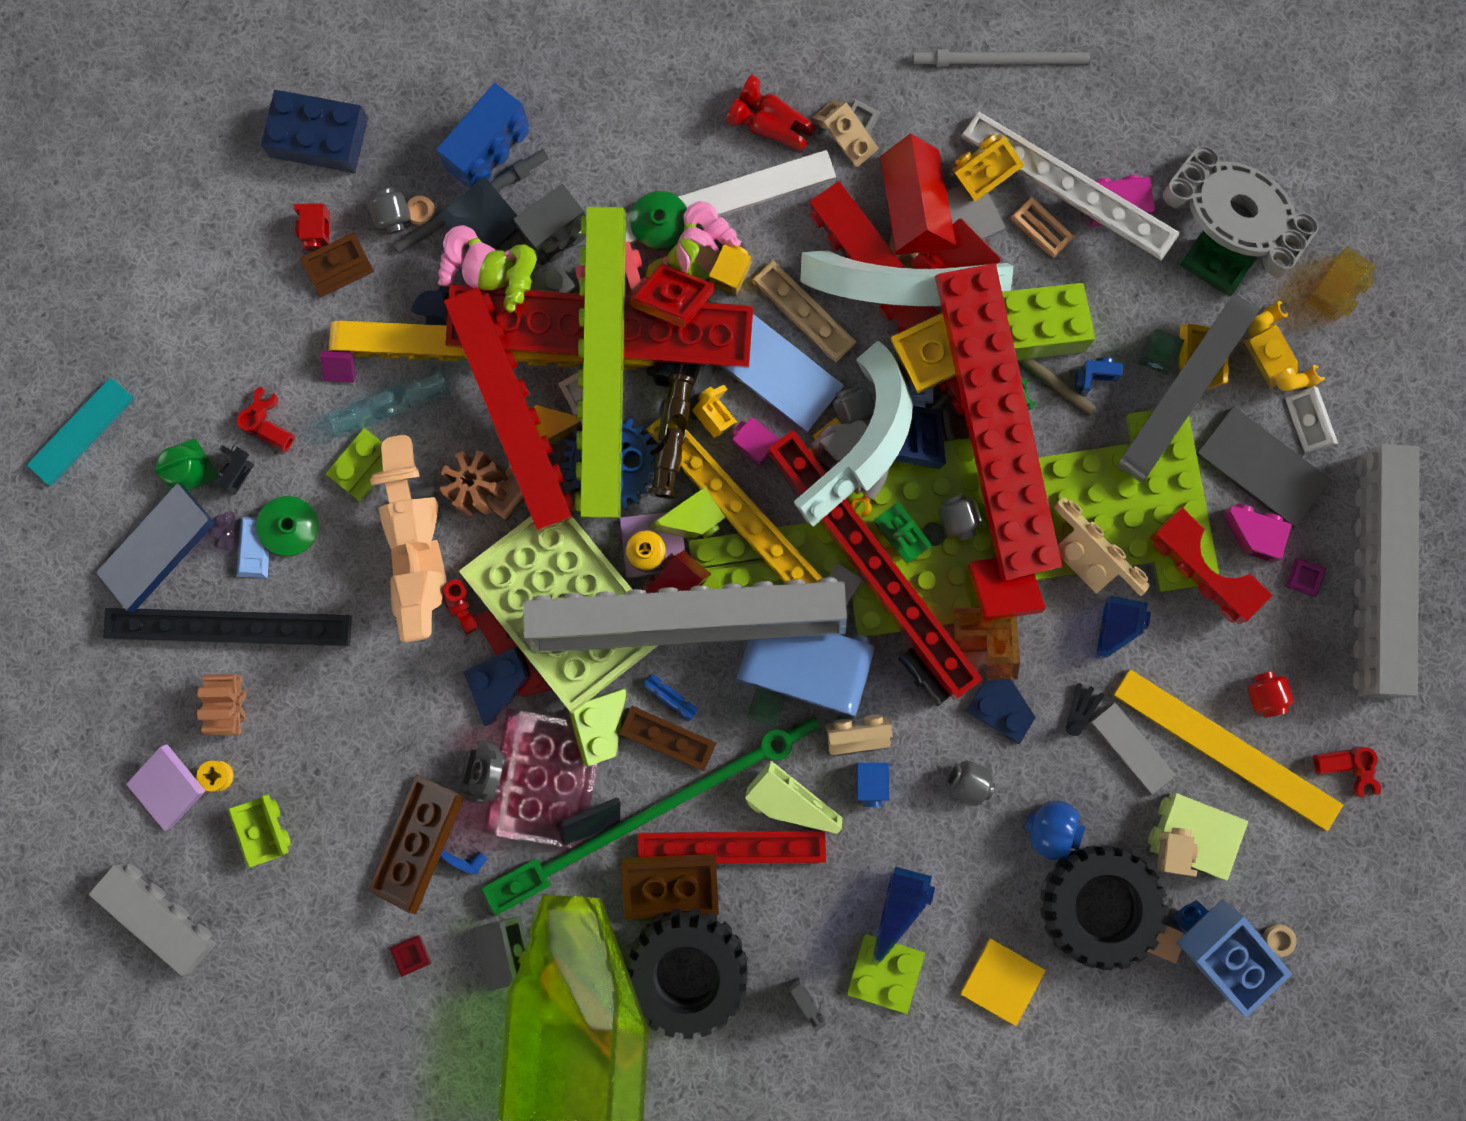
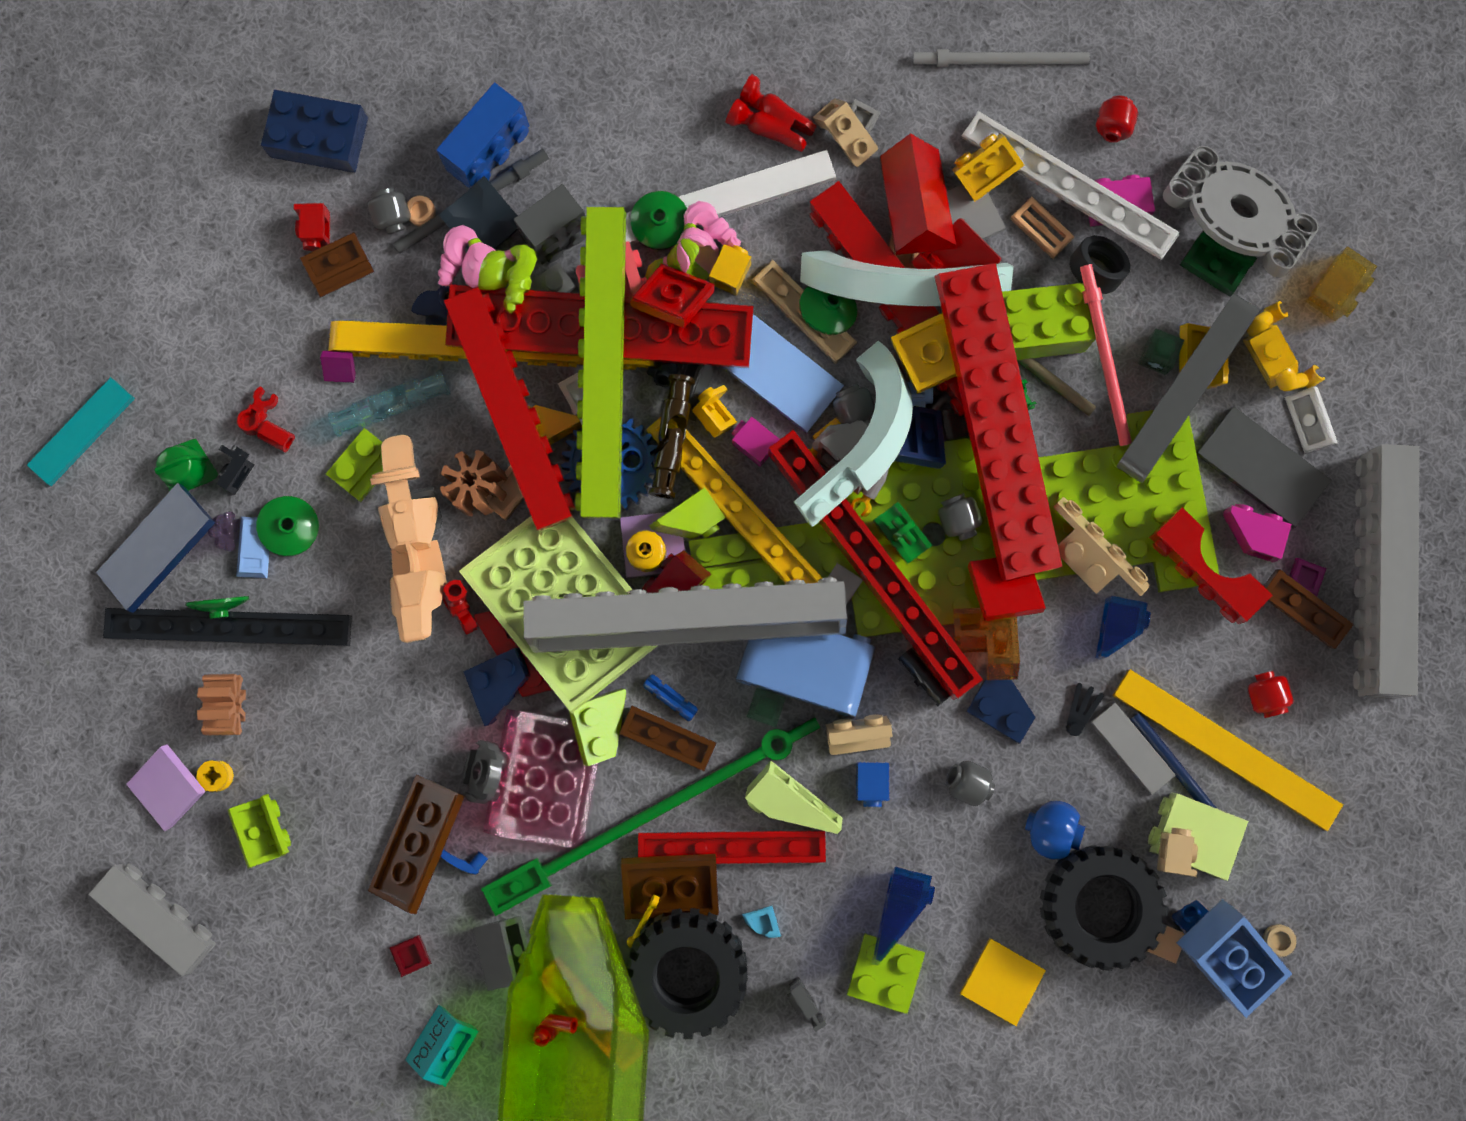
black slope [556,797,621,846] -> none
blue bracket [1075,358,1123,396] -> none
red bar [1312,746,1381,797] -> none
none -> green dish [185,596,250,618]
none -> teal panel [405,1005,479,1087]
none -> red arm [533,1014,578,1047]
none -> yellow hinge [626,894,660,948]
none -> medium azure tile [742,905,781,938]
none -> green dish [799,286,857,335]
none -> black tyre [1069,235,1131,294]
none -> coral bar [1080,264,1132,446]
none -> red head [1095,96,1138,143]
none -> dark blue bar [1130,712,1217,809]
none -> reddish brown plate [1264,569,1354,649]

